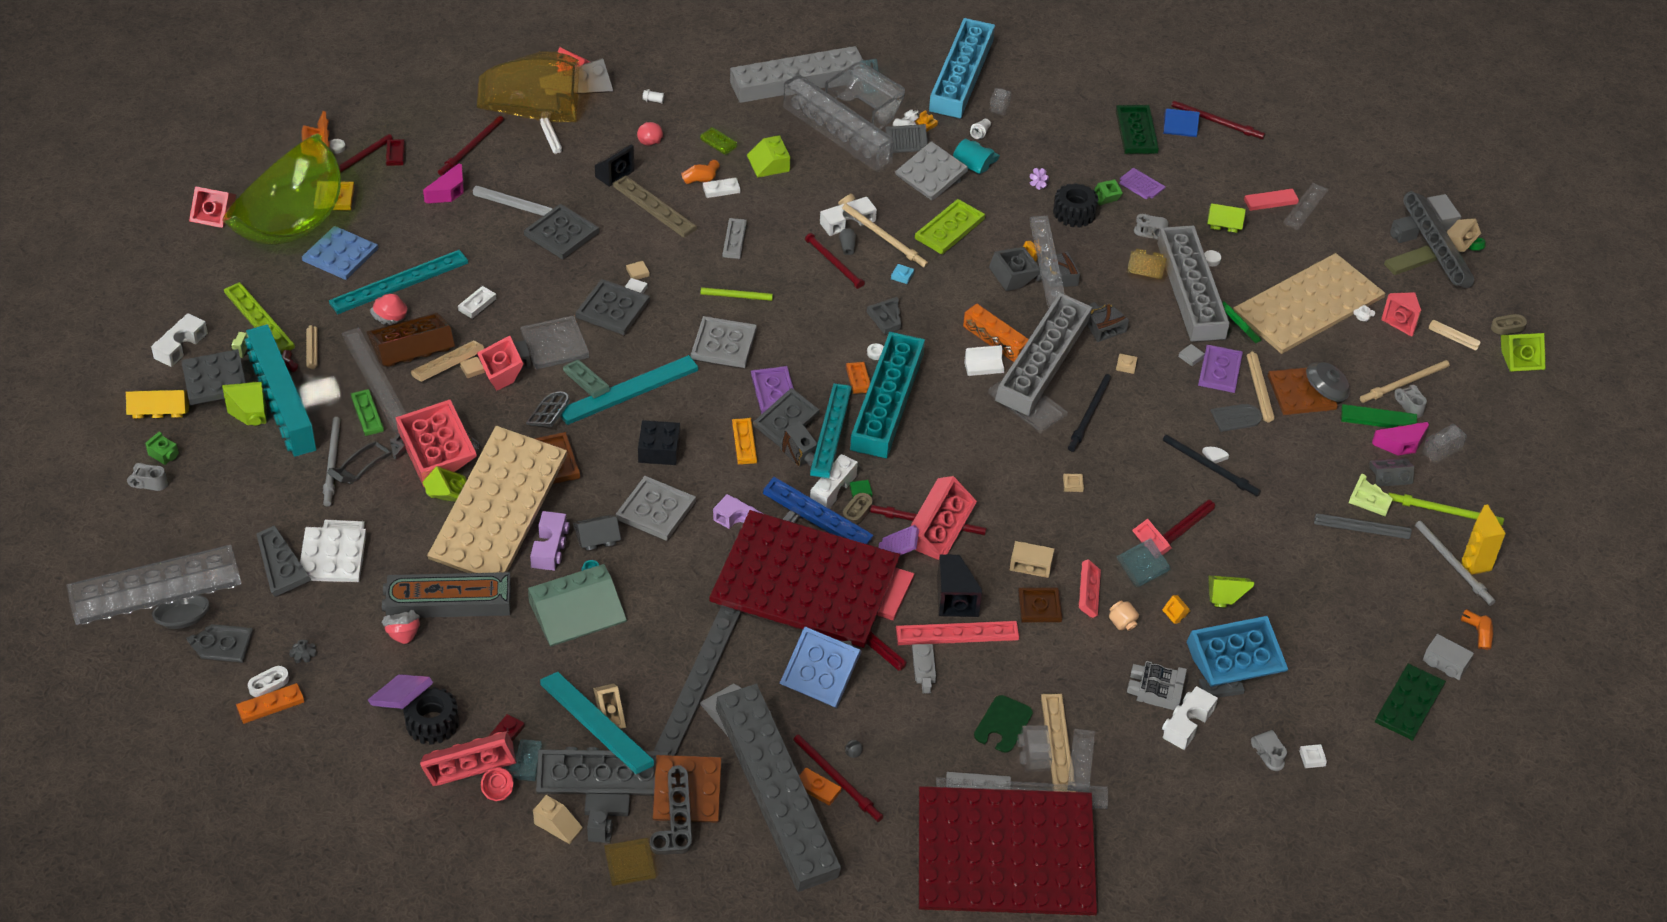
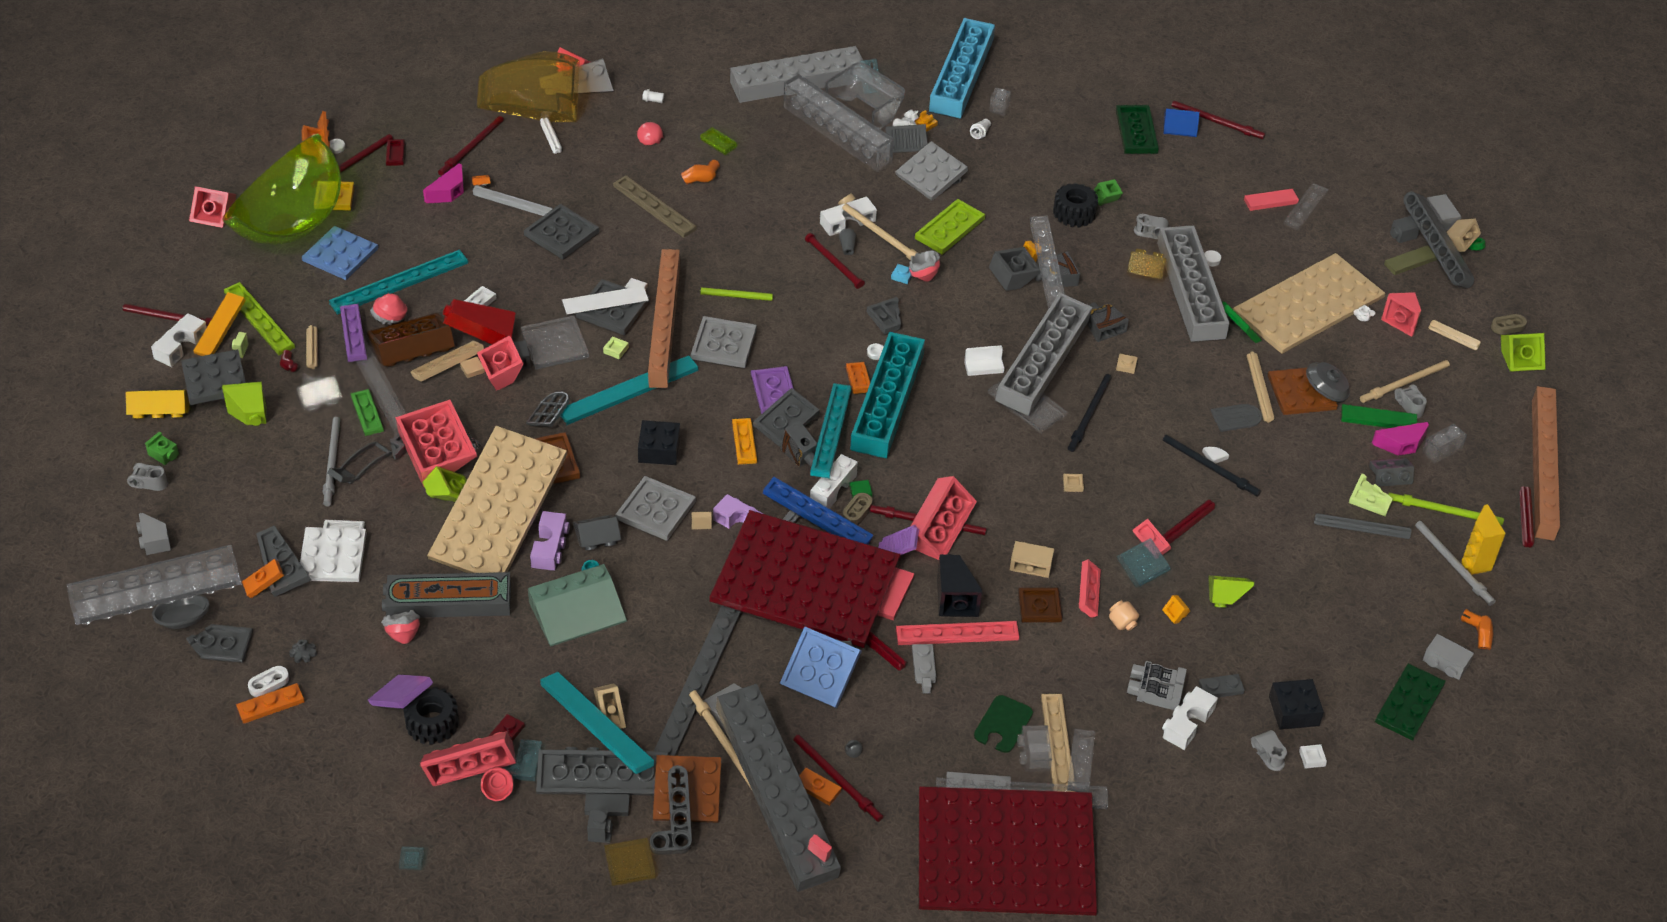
teal brick [244,324,316,457] -> none
tan slope [533,795,583,844] -> none
sand green tile [563,359,610,398] -> none
black slope [595,144,634,187] -> none
tan tile [626,261,649,280] -> none
white plate [703,178,740,198] -> none
light grey tile [723,218,747,259] -> none
lime slope [747,135,790,178] -> none
teal brick [953,138,1000,174] -> none
orange brick [963,304,1029,362] -> none
lavender plant [1030,168,1049,190] -> none
medium lavender window [1119,168,1166,199] -> none
light grey tile [1178,344,1205,366] -> none
dark azure slope [1187,616,1288,686] -> none
medium lavender tile [1198,345,1243,393] -> none
lime slope [1207,204,1246,233] -> none
none -> dark red bar [123,304,212,327]
none -> light grey slope [136,513,171,555]
none -> light orange tile [193,292,246,356]
none -> orange plate [242,559,284,598]
none -> medium lavender tile [340,304,367,362]
none -> clear light blue tile [399,846,425,870]
none -> red slope [443,299,515,345]
none -> orange tile [472,175,490,187]
none -> white sticker [562,286,648,314]
none -> yellowish green plate [603,336,629,359]
none -> nougat brick [648,249,680,388]
none -> tan bar [689,690,752,790]
none -> tan tile [692,512,712,529]
none -> coral tile [808,834,832,862]
none -> light grey hair [909,250,940,282]
none -> black brick [1269,679,1324,730]
none -> dark red axle [1519,486,1534,548]
none -> nougat brick [1532,386,1560,540]

